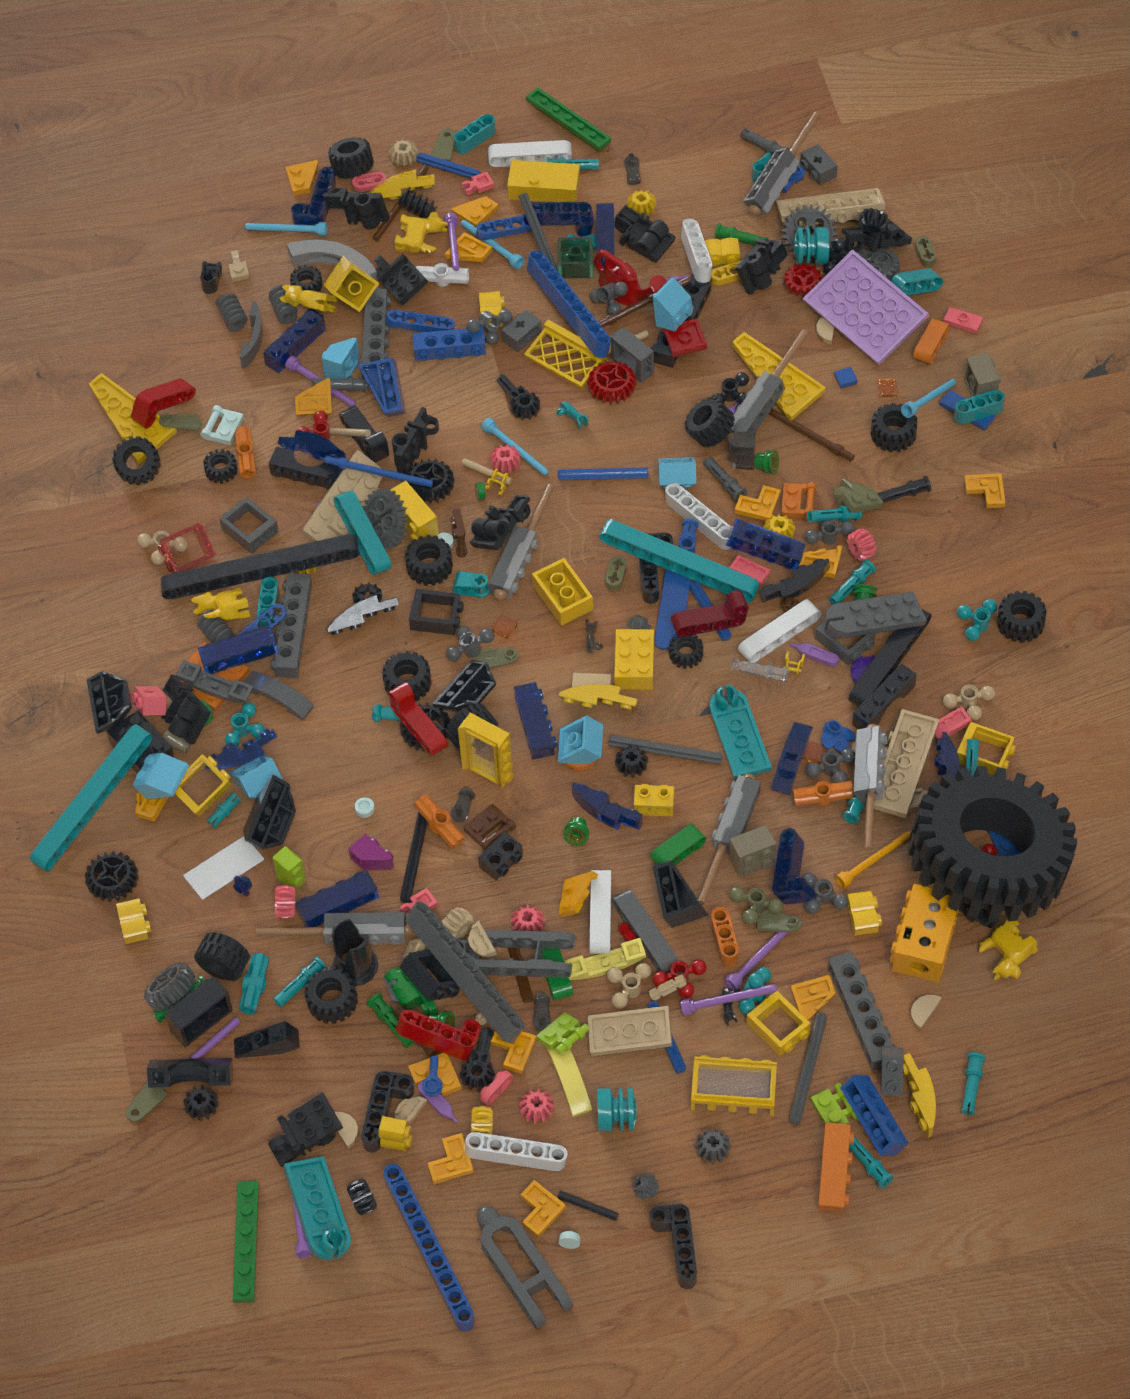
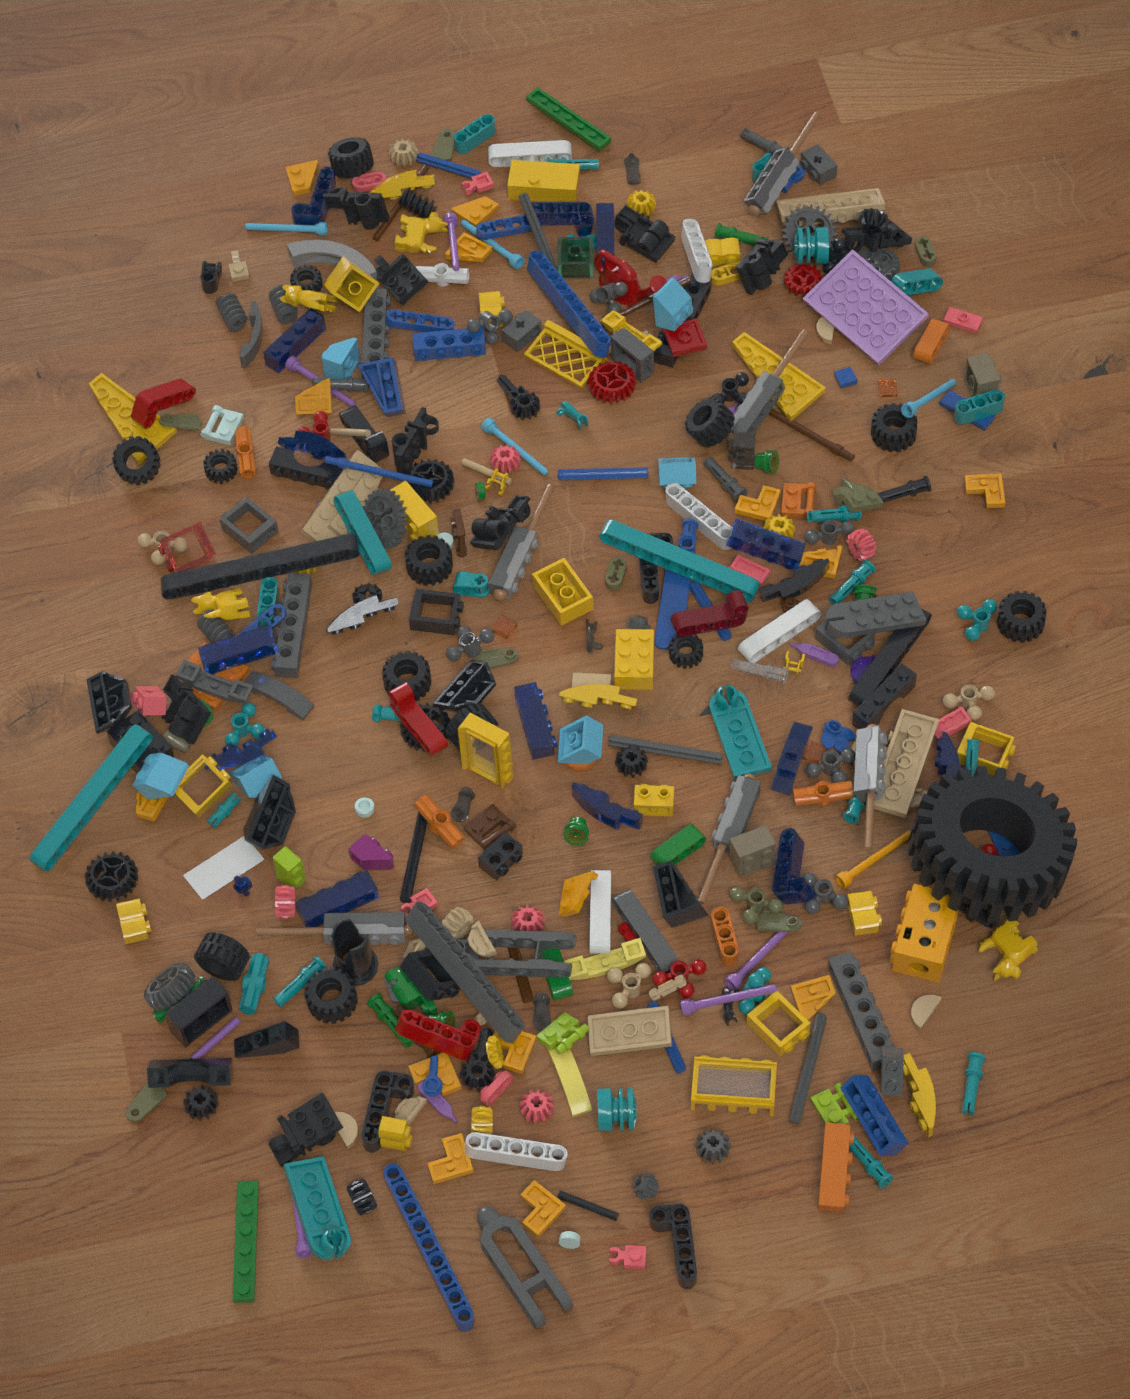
none -> yellow gear [486,1036,504,1069]
none -> yellow slope [601,310,662,351]
none -> coral plate [609,1245,646,1269]

